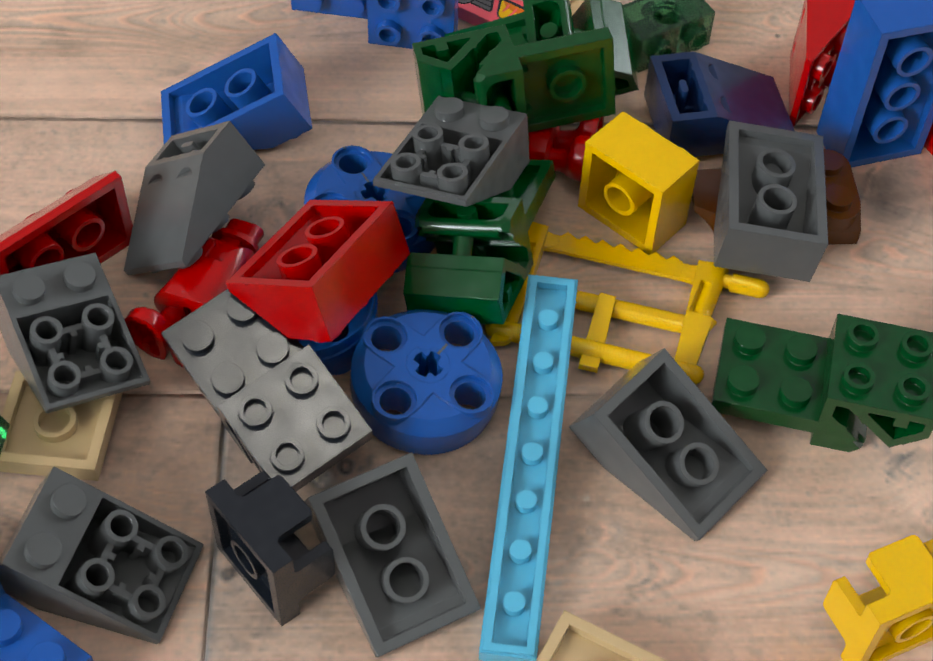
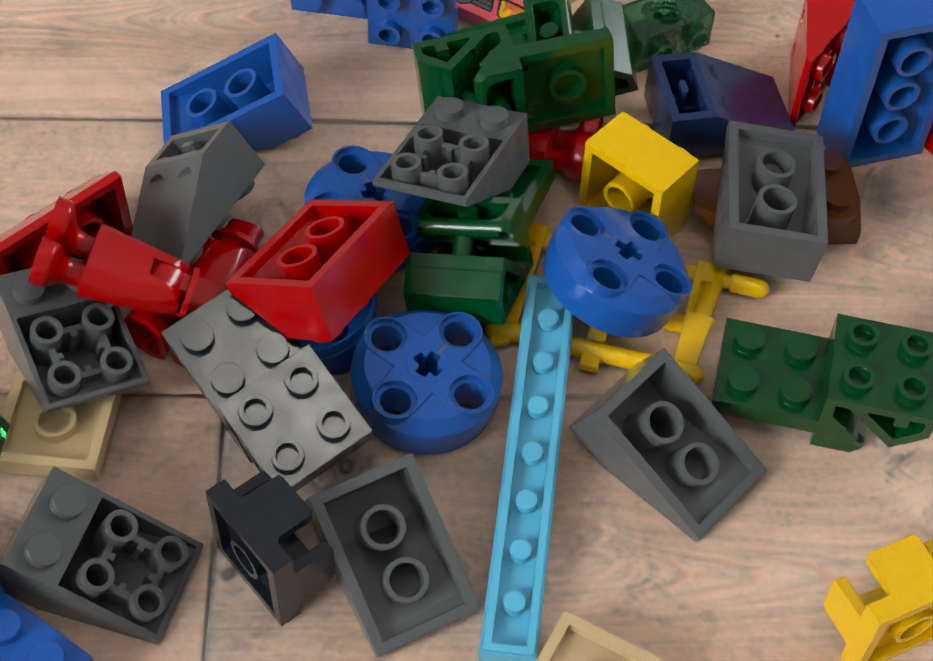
none -> red piece [28,196,221,318]
none -> blue piece [543,205,693,338]

